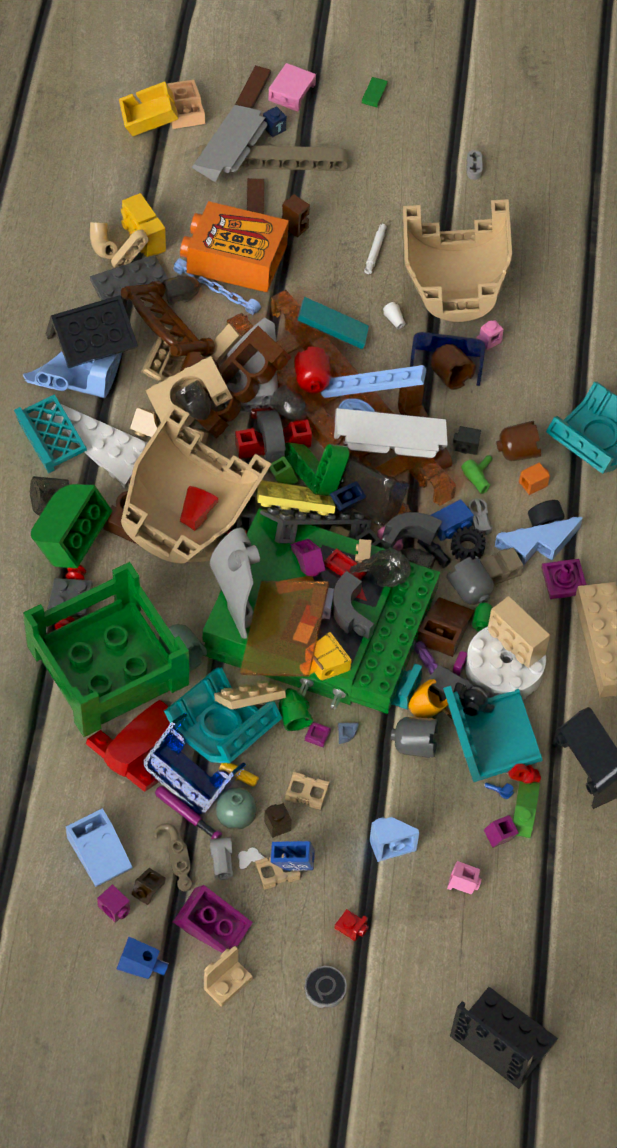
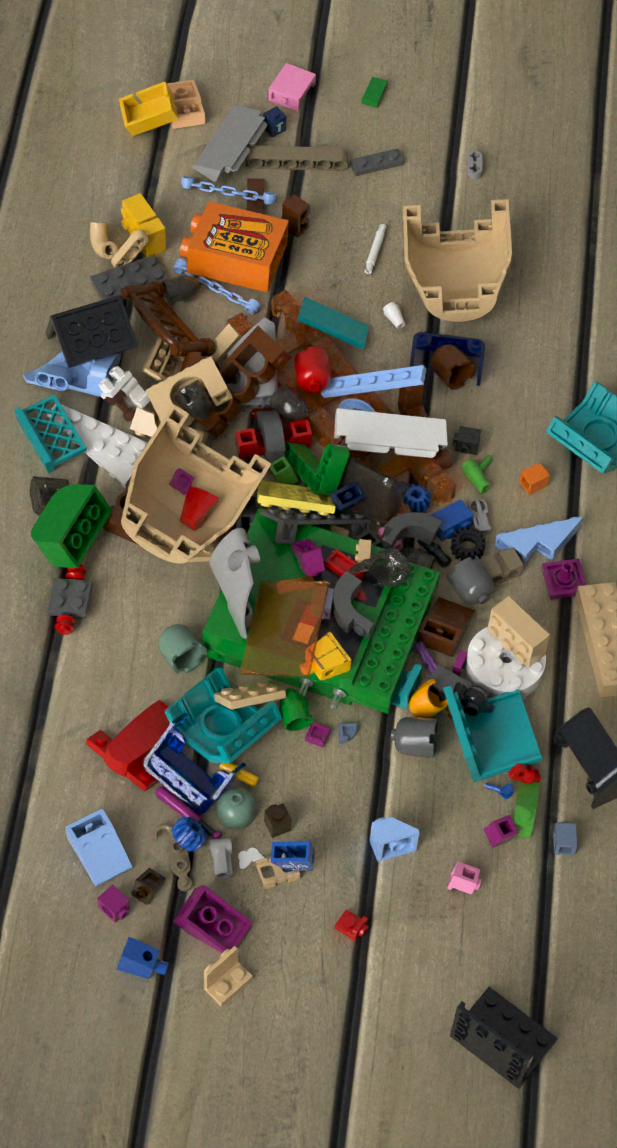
green piece [23,562,189,737] -> none
reddish brown tile [235,65,271,109] -> none
tan piece [285,772,329,810] -> none
black tile [304,966,347,1008] -> none
green brick [472,603,493,632] -> none
bright pink brick [477,320,504,350] -> none
reddish brown cylinder [496,421,541,461] -> none
black tyre [528,500,565,527] -> none
none -> white hips [98,366,150,421]
none -> magenta tile [169,468,194,495]
none -> blue gear [171,816,207,852]
none -> light blue piece [181,176,277,205]
none -> dark grey plate [350,148,404,176]
none -> blue gear [400,483,431,513]
none -> sand blue brick [553,821,577,855]

